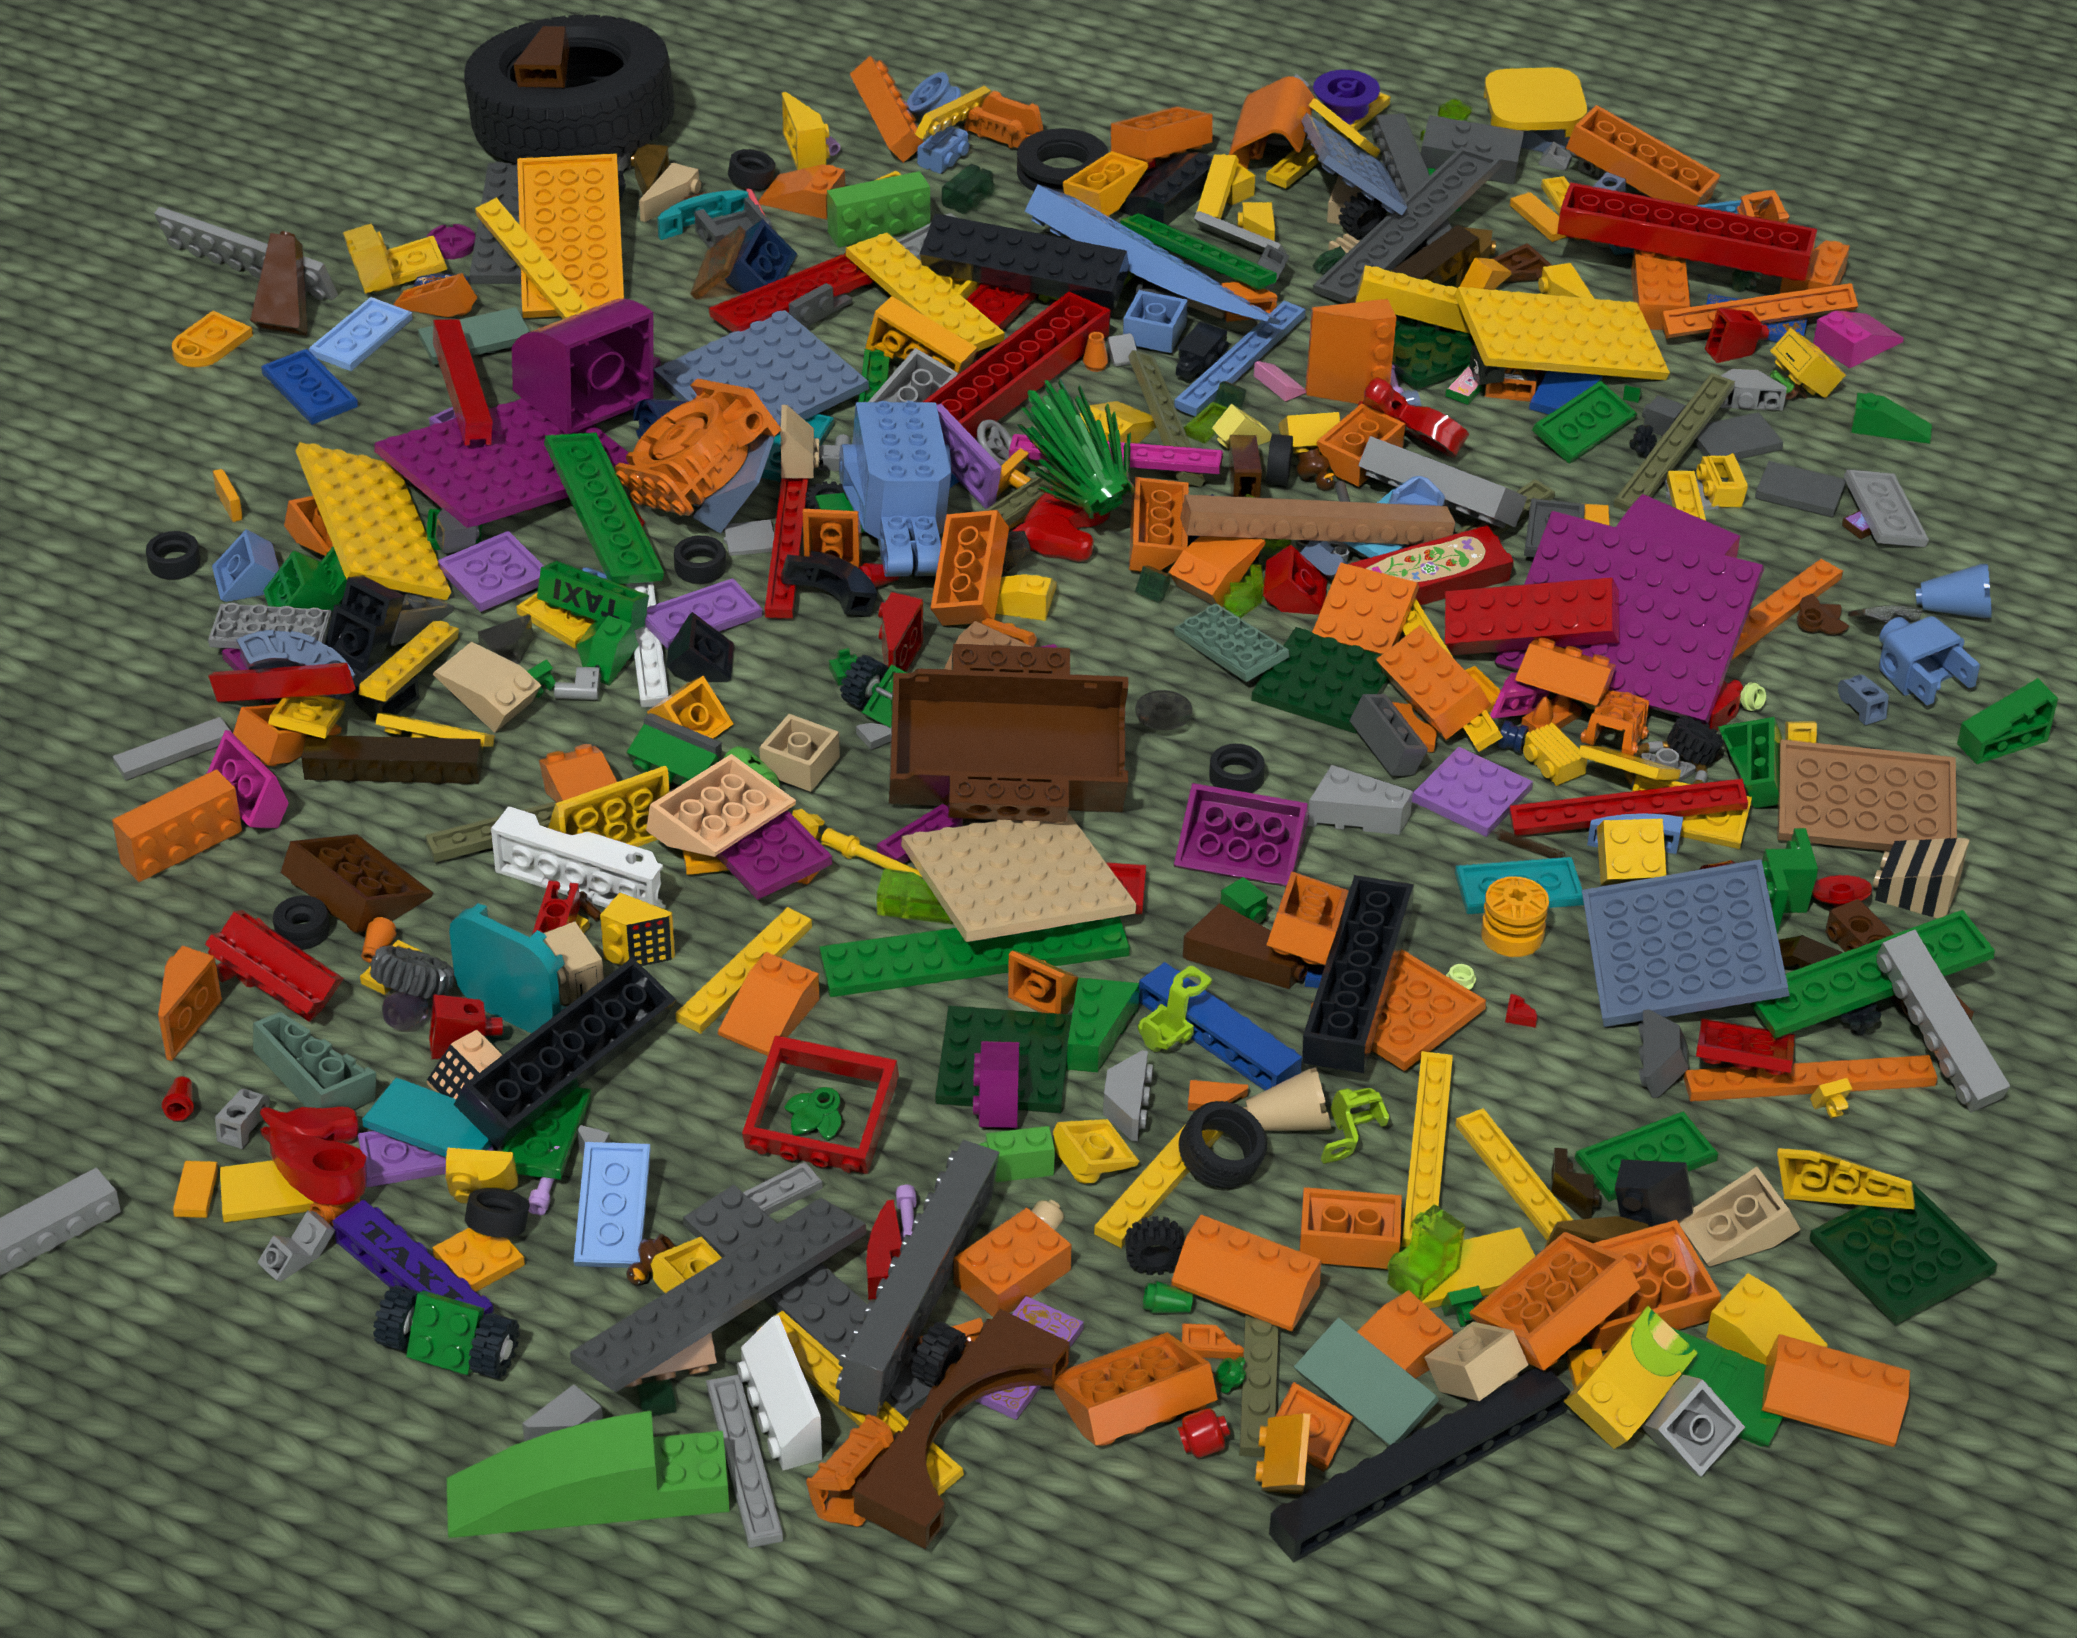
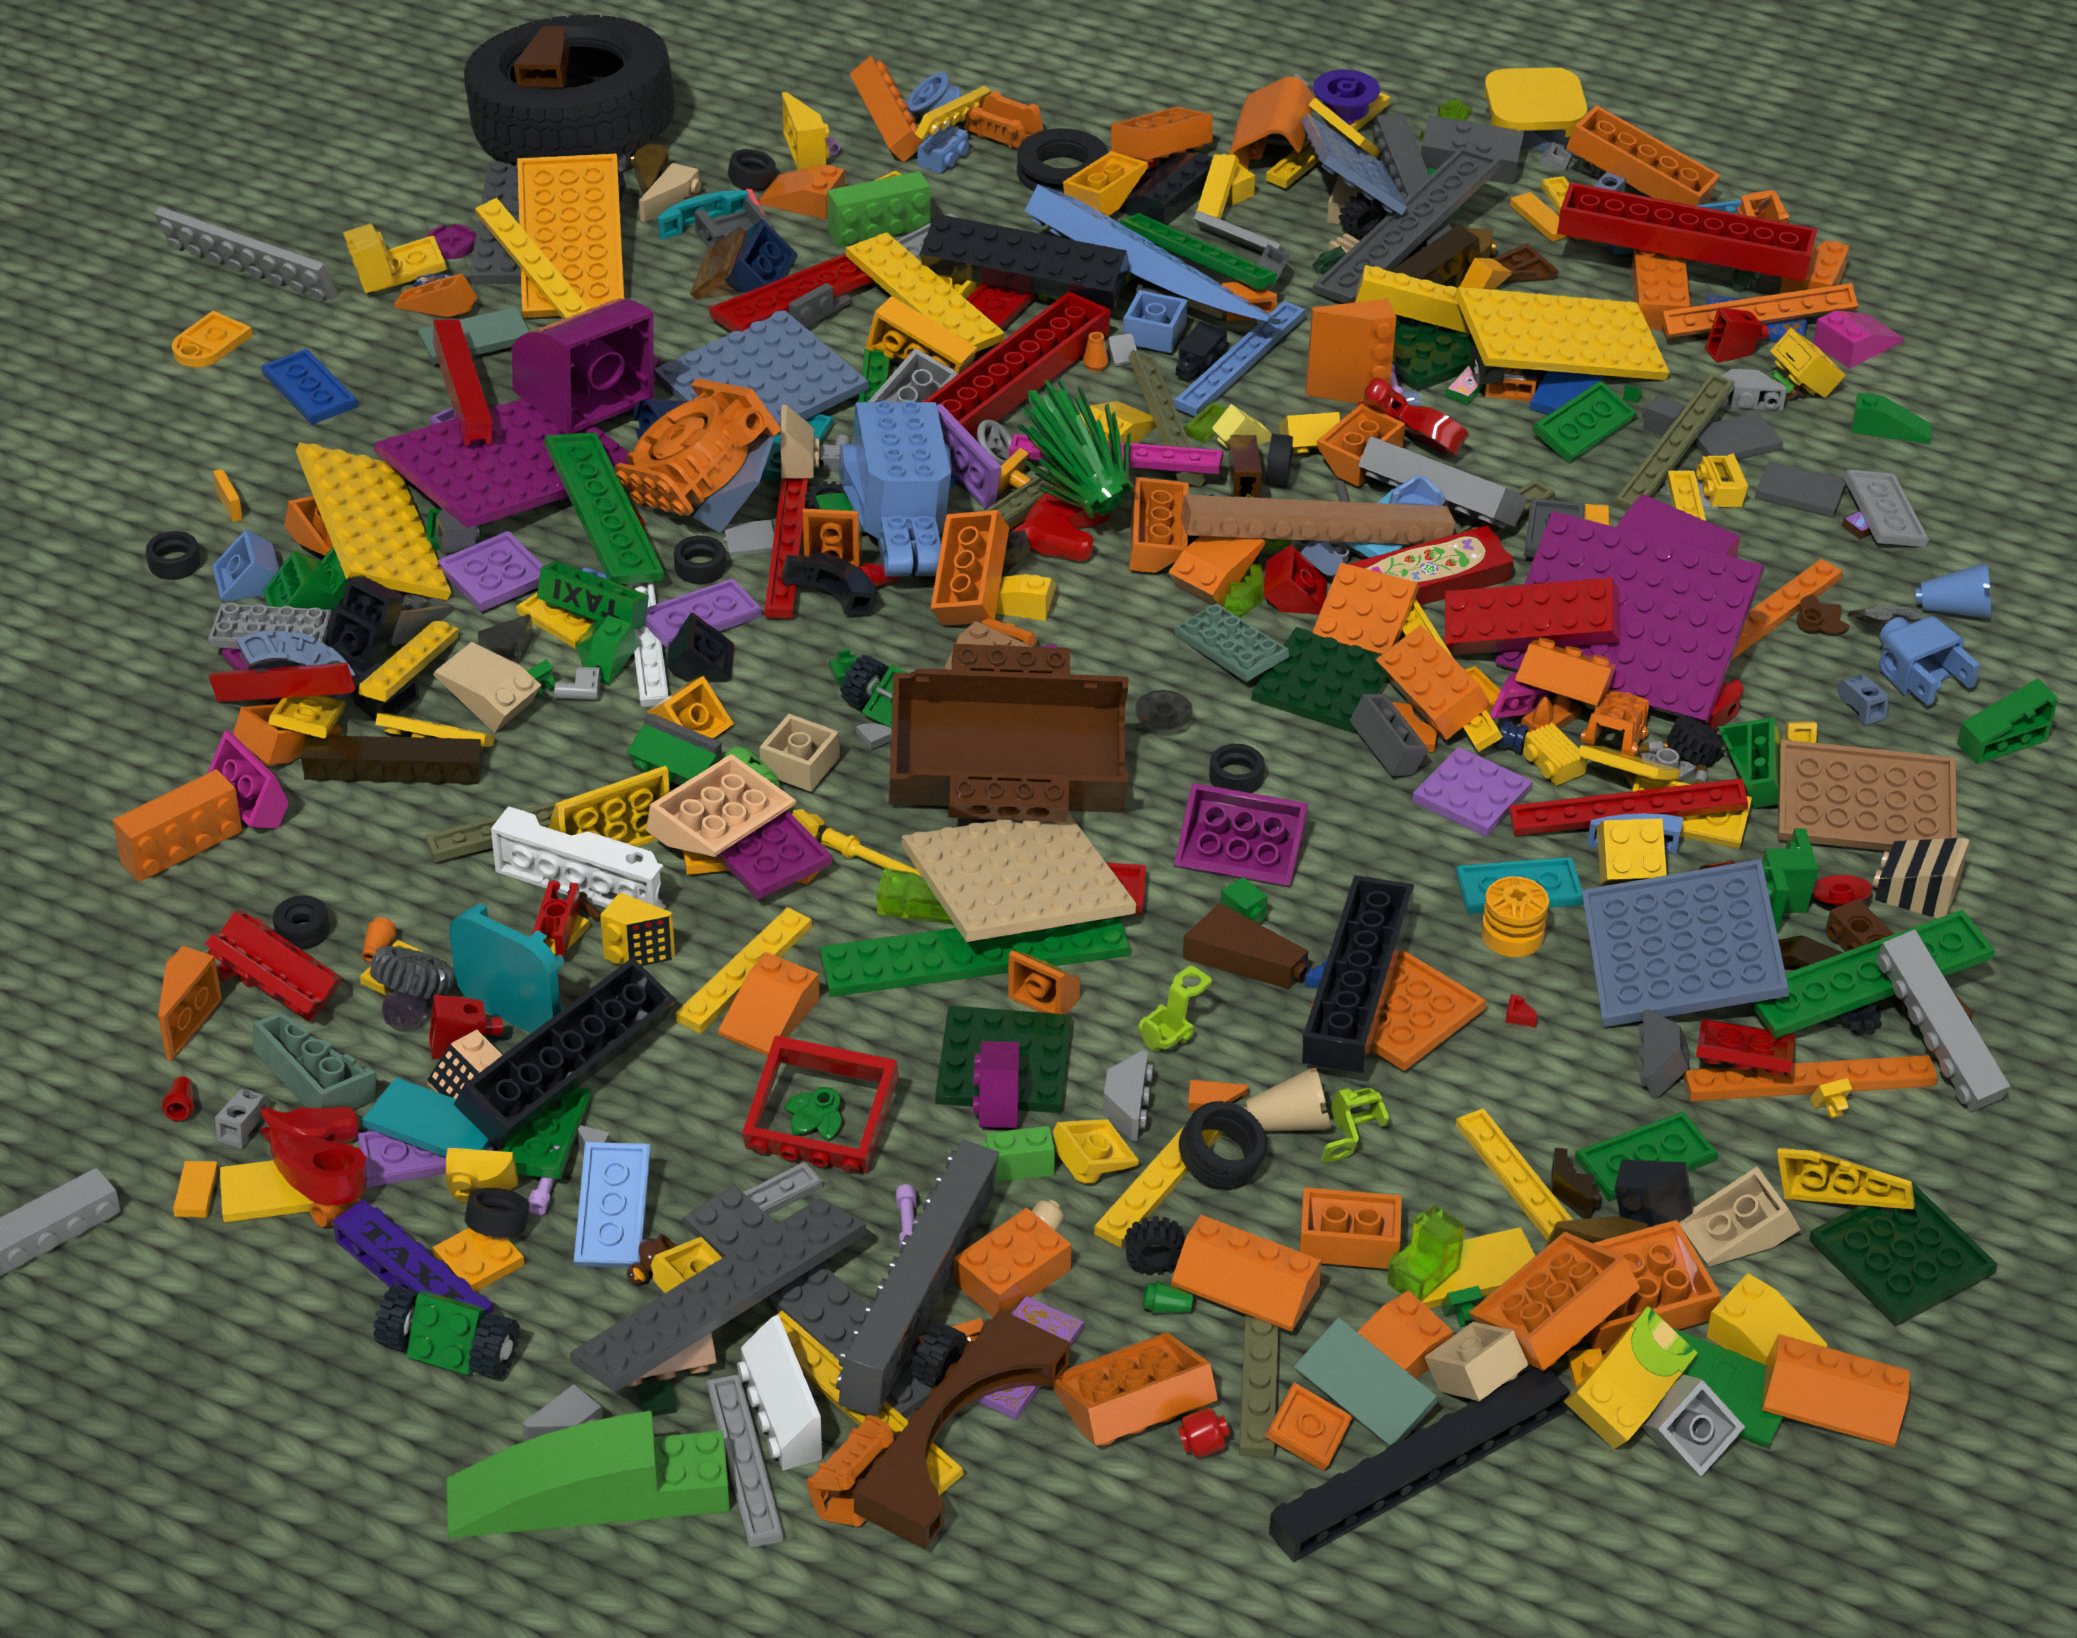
light grey tile [113,717,231,780] -> none
reddish brown slope [250,231,307,336] -> none
light grey slope [257,1210,335,1282] -> none
reddish brown slope [280,834,433,933] -> none
light blue tile [309,297,413,371] -> none
orange slope [539,744,617,803] -> none
tan brick [543,922,604,1007] -> none
red slope [866,1200,902,1300] -> none
magenta plate [877,804,963,864] -> none
red slope [878,592,923,672] -> none
clear green brick [942,164,995,214] -> none
green wedge [1067,977,1140,1073] -> none
clear green tile [1135,565,1171,602] -> none
blue brick [1139,962,1302,1090] -> none
orange tile [1182,1323,1244,1359] -> none
clear green tile [1214,381,1246,411] -> none
green plate [1215,1356,1246,1394] -> none
yellow slope [1237,202,1275,241] -> none
bright pink slope [1254,361,1306,402] -> none
light orange slope [1255,1413,1311,1495] -> none
orange brick [1267,871,1349,965] -> none
reddish brown animal [1297,448,1335,490] -> none
light grey wedge [1307,765,1413,835] -> none
yellow plate [1401,1051,1453,1249] -> none
yellowish green plate [1446,964,1476,990] -> none
reddish brown piece [1491,829,1565,858] -> none
yellow slope [1538,263,1594,299] -> none
black plant [1629,425,1657,458] -> none
yellowish green plate [1740,682,1766,711] -> none

